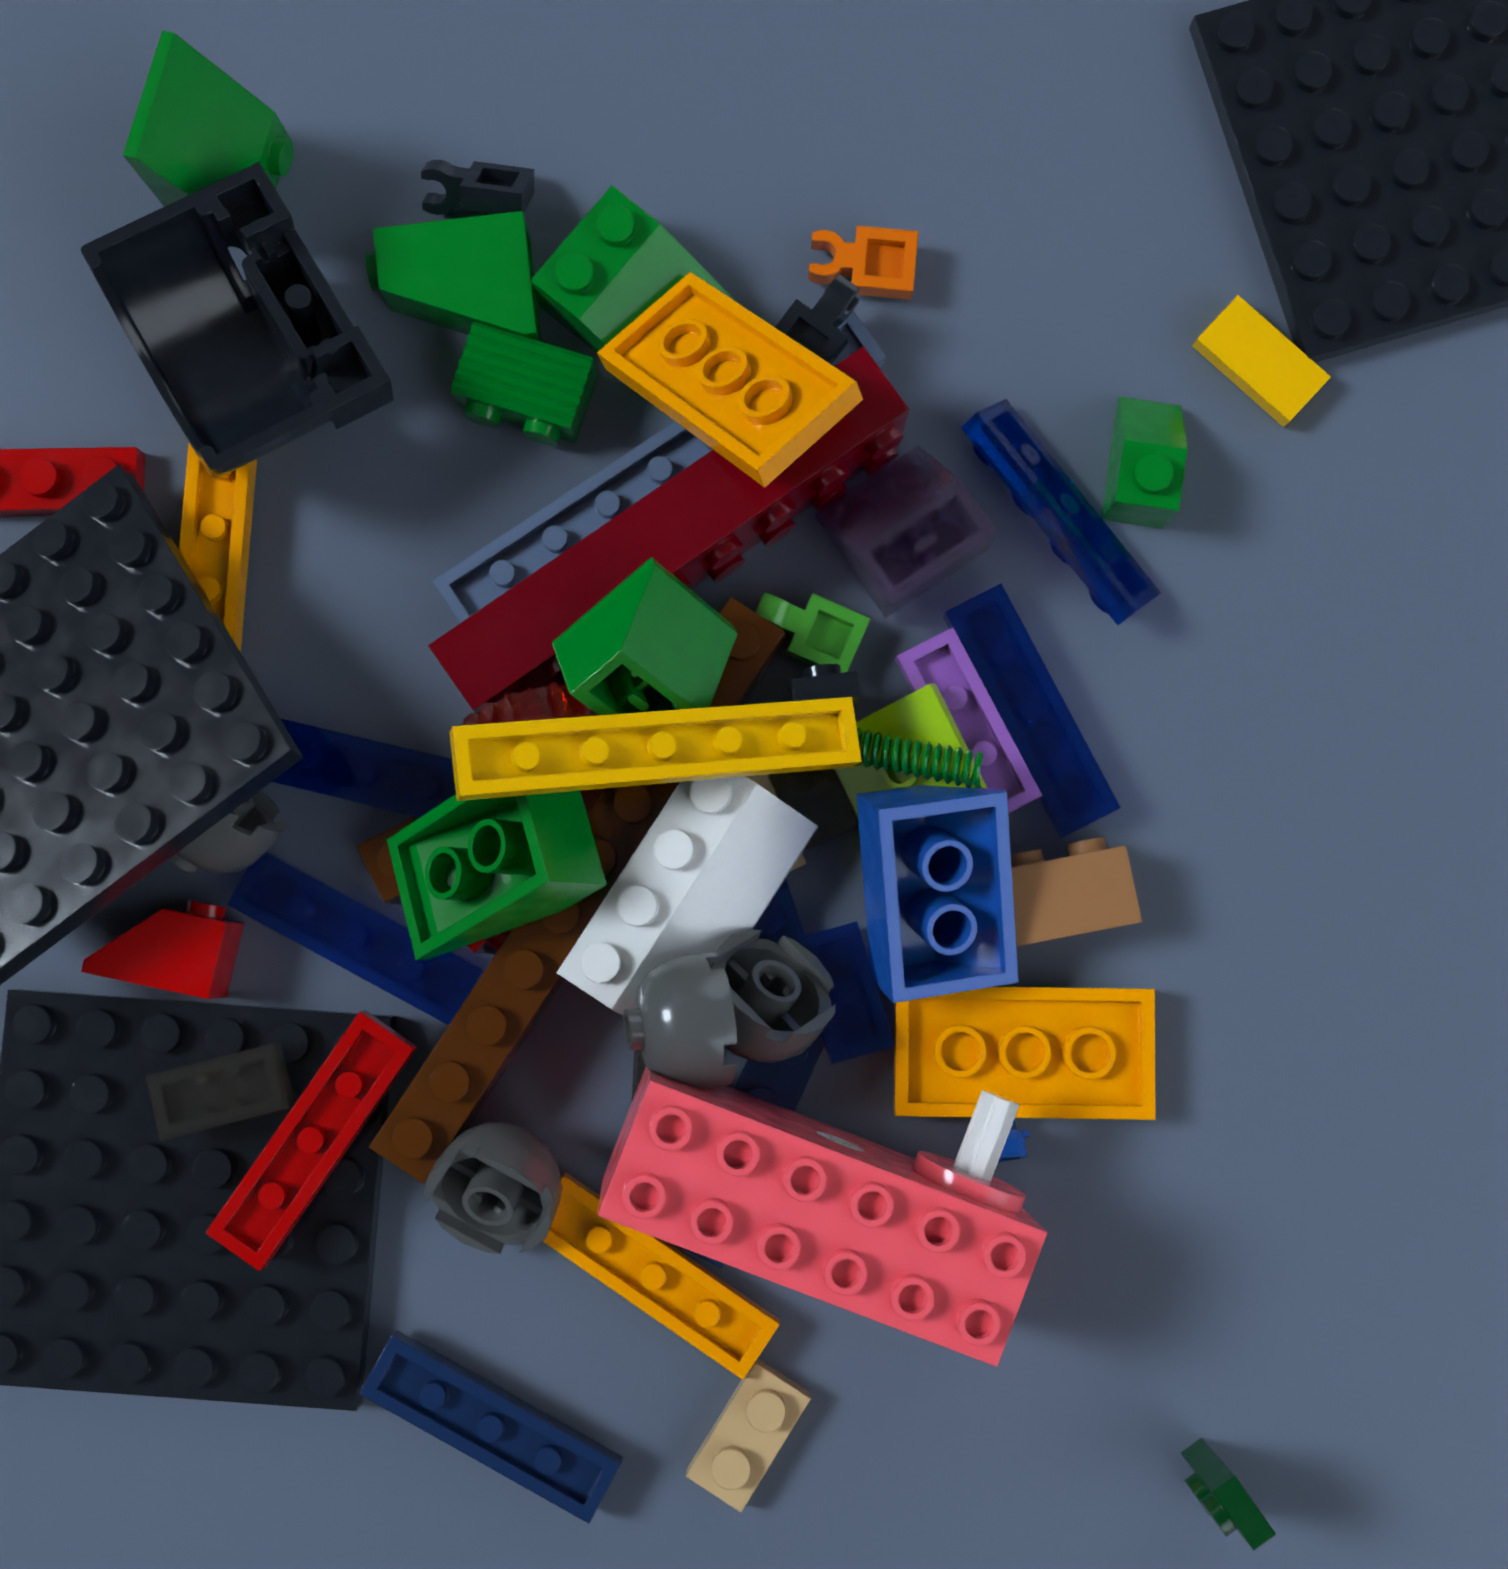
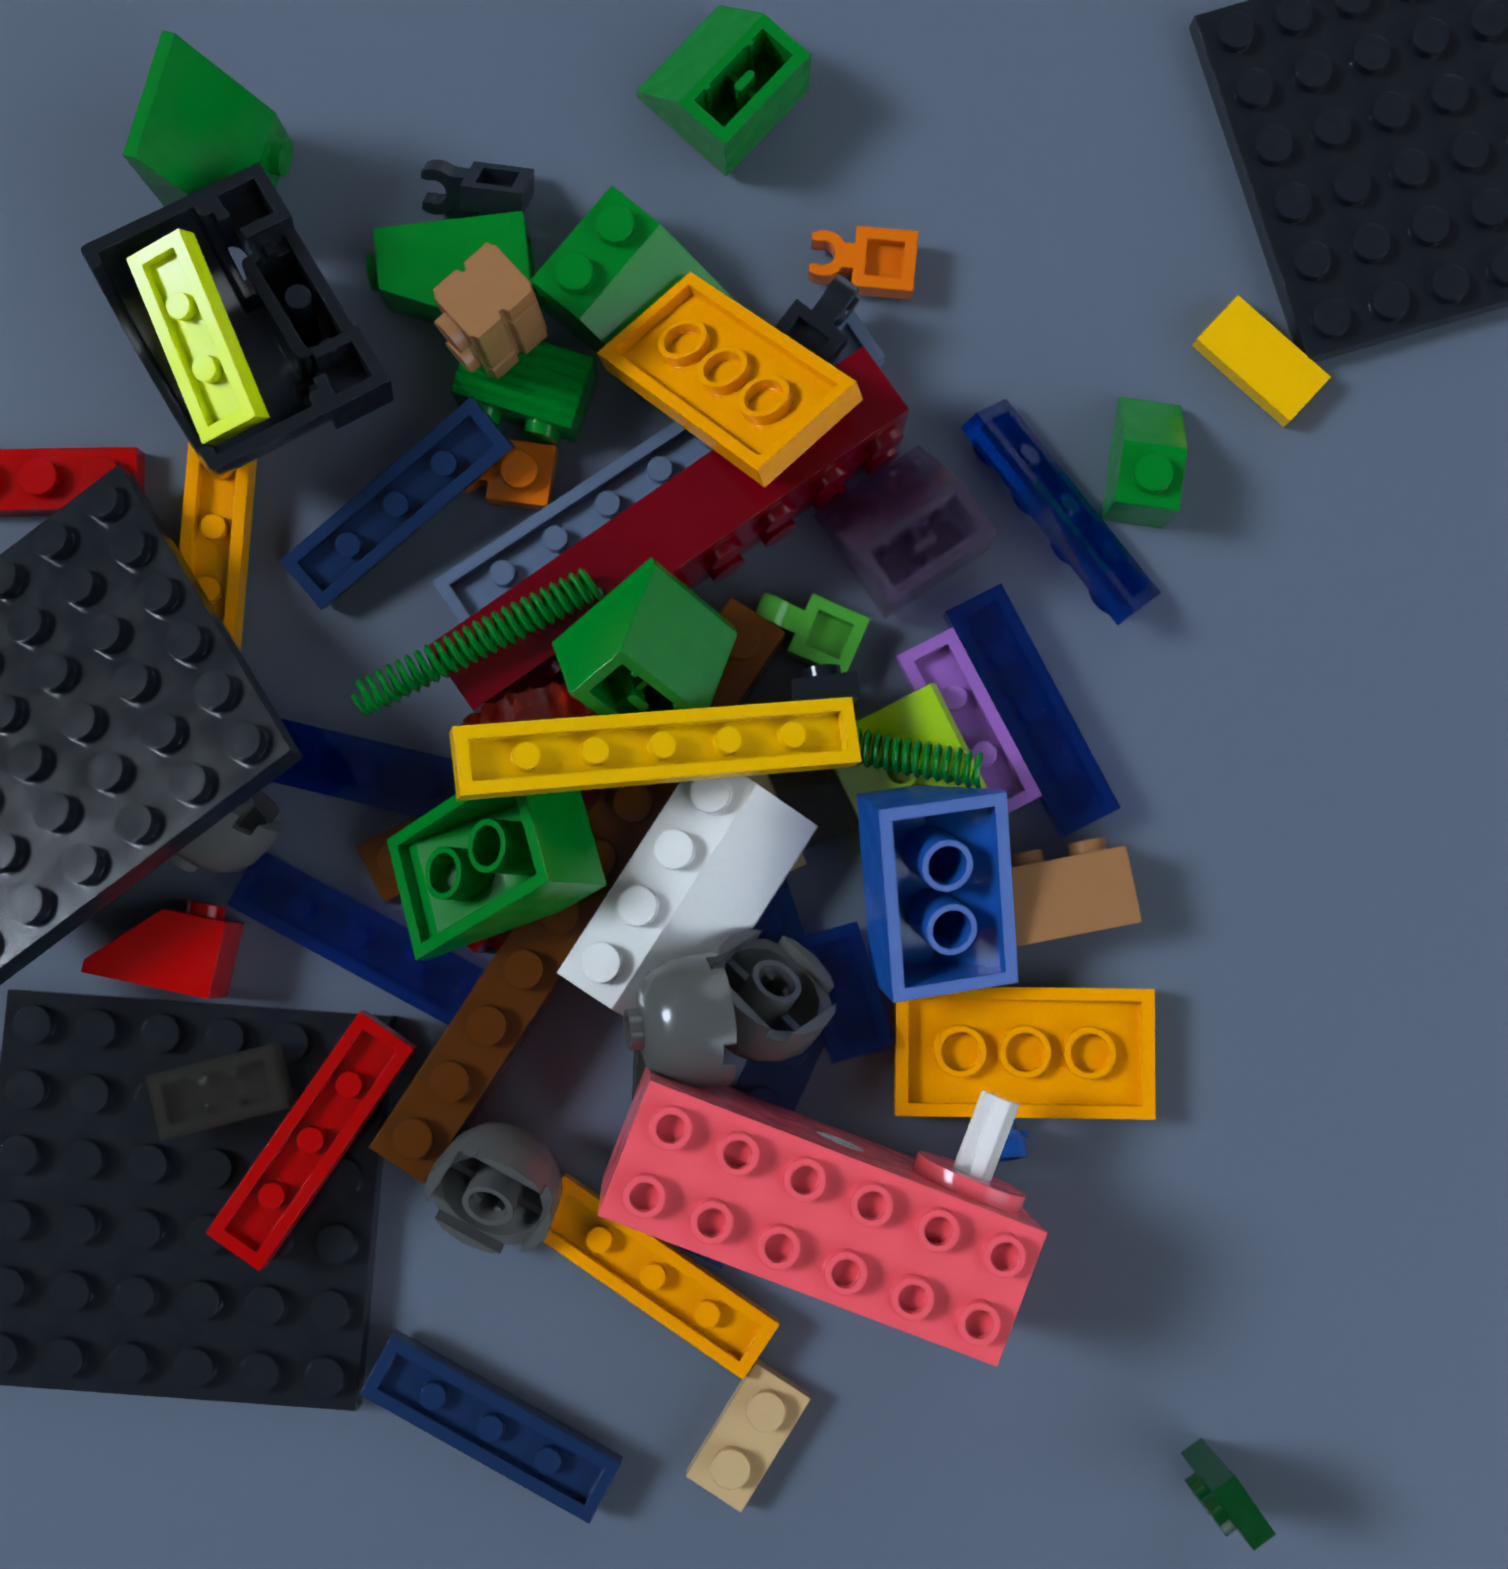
none -> neon yellow plate [126,228,270,446]
none -> dark blue plate [279,397,516,610]
none -> green piece [350,568,604,717]
none -> medium nougat brick [433,242,548,380]
none -> orange plate [463,439,559,511]
none -> green slope [636,5,811,176]

